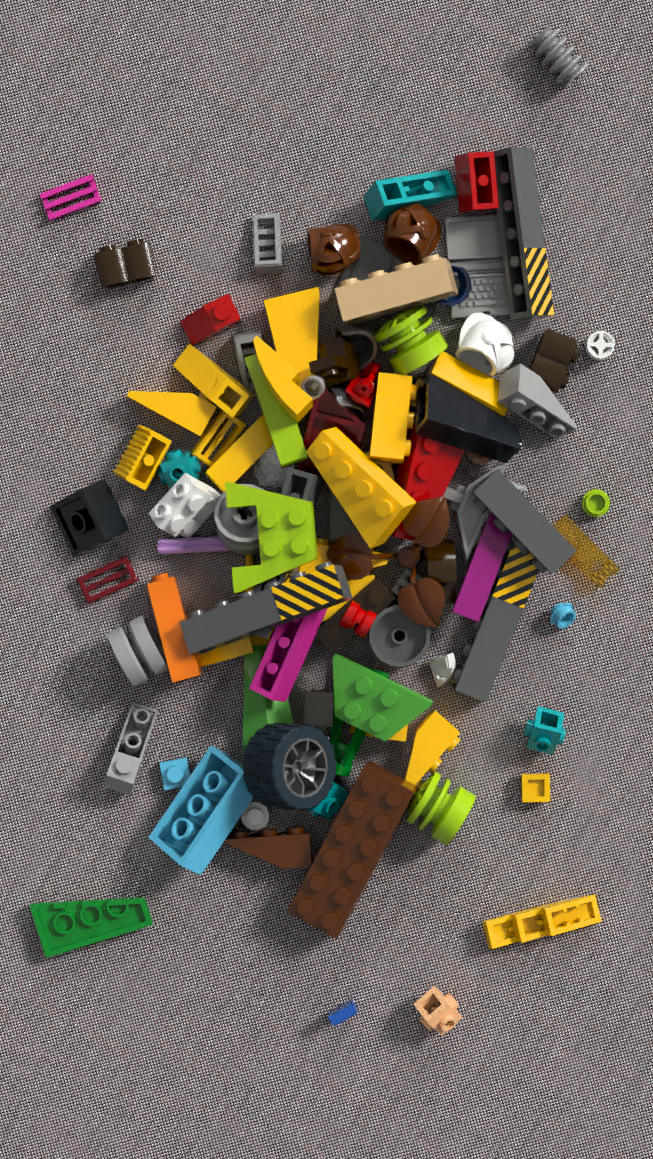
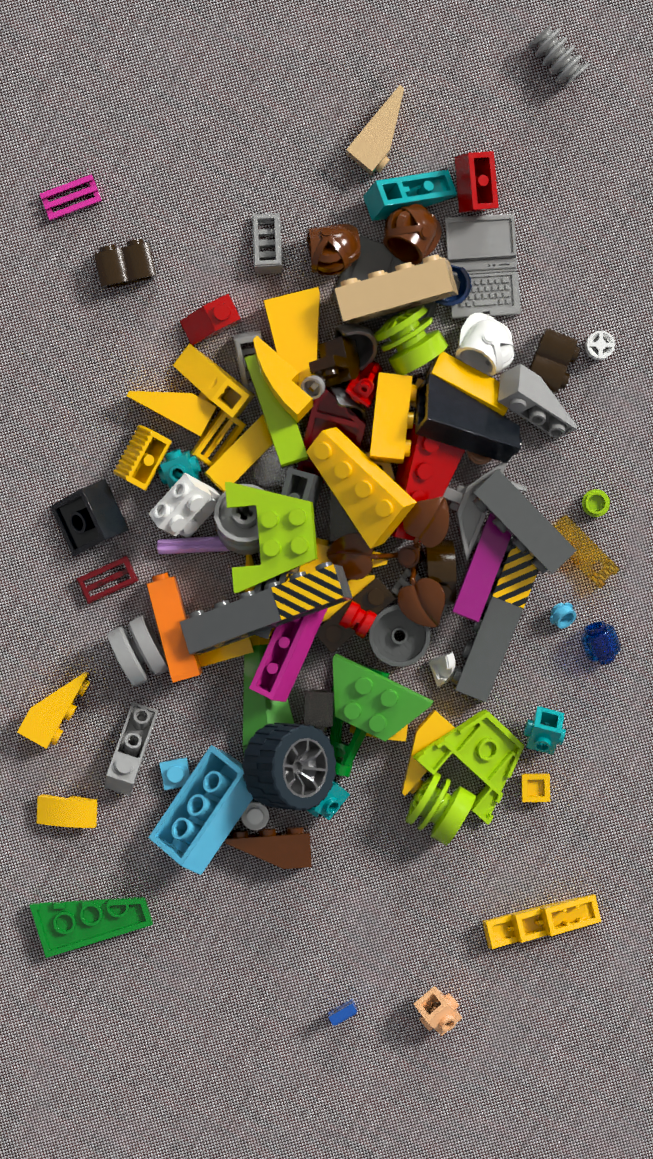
reddish brown brick [287,760,419,939] -> none
dark grey brick [494,147,554,320] -> none
none -> yellow slope [17,672,91,749]
none -> yellow slope [37,794,98,828]
none -> tan slope [346,85,404,176]
none -> lime wing [413,709,525,825]
none -> clear blue head [581,621,621,665]

